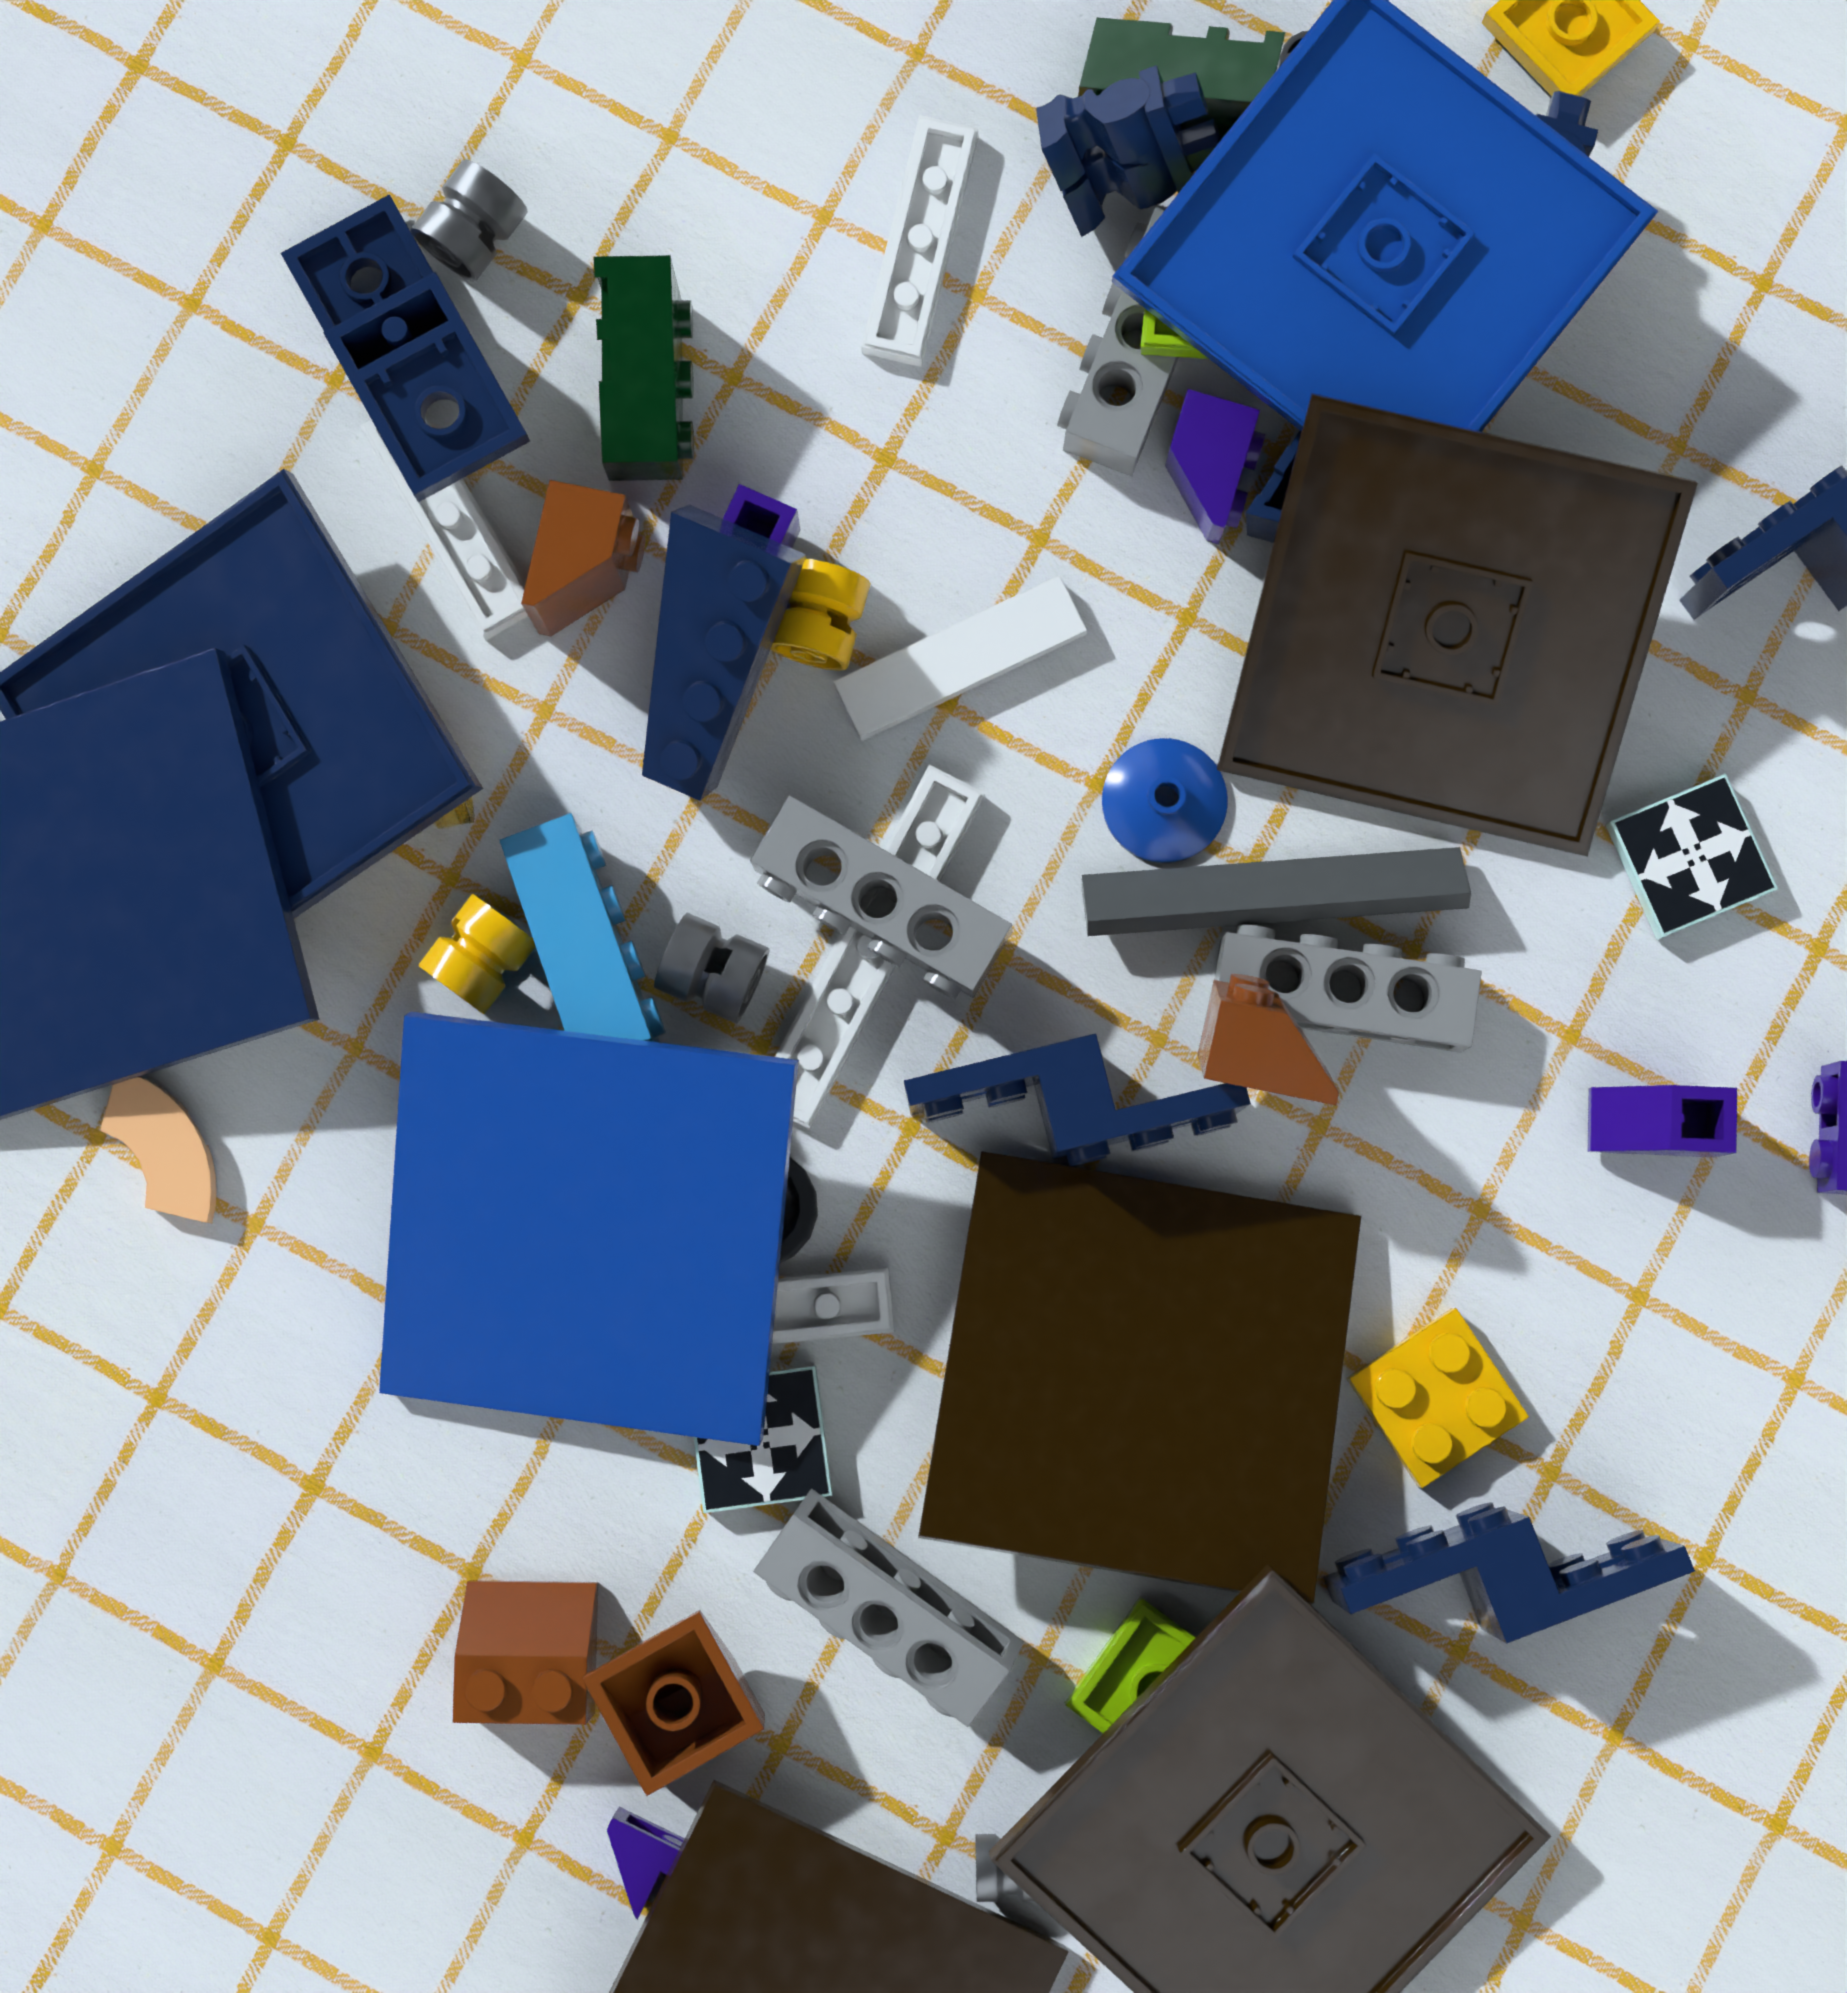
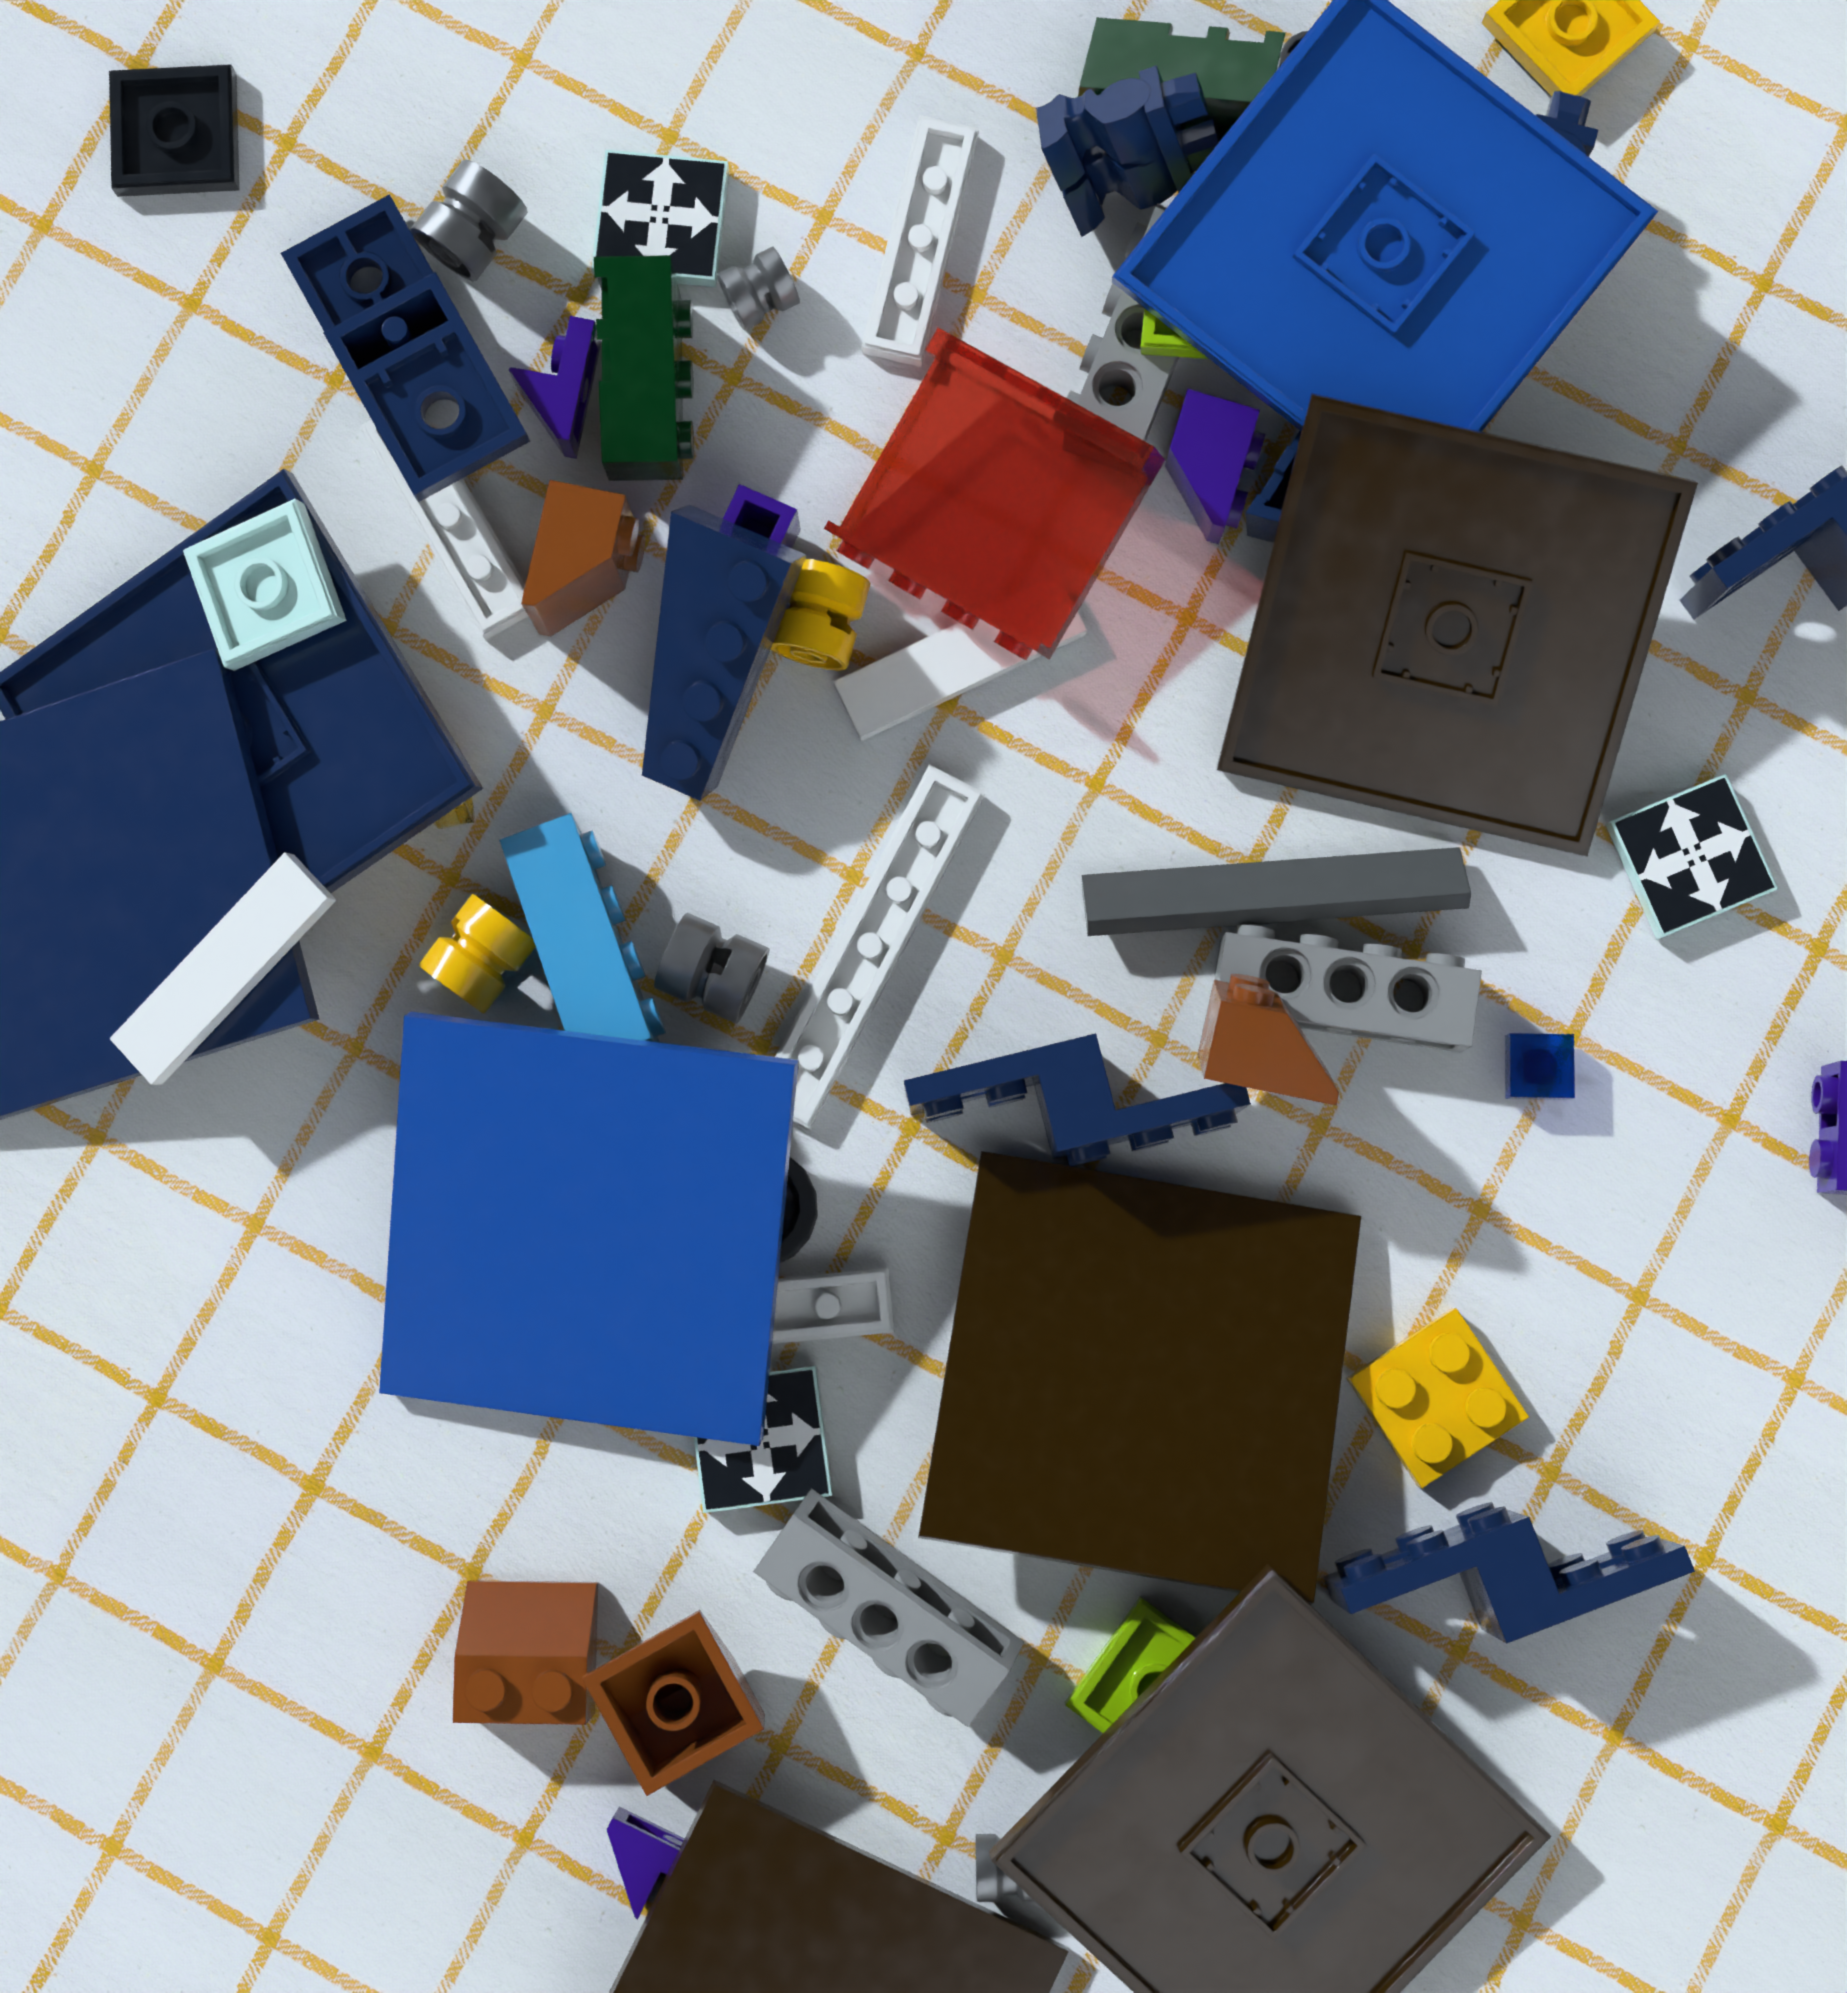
light nougat tile [100,1076,217,1224] -> none
light grey brick [750,795,1012,999] -> none
blue dish [1102,738,1228,863] -> none
dark purple slope [1587,1085,1737,1157] -> none
none -> black tile [109,64,240,197]
none -> white tile [110,852,336,1085]
none -> light aqua tile [183,499,347,671]
none -> dark purple slope [509,316,602,459]
none -> black tile [592,150,729,287]
none -> flat silver wheel [717,246,800,331]
none -> clear red panel [824,328,1165,661]
none -> clear blue plate [1505,1033,1575,1100]

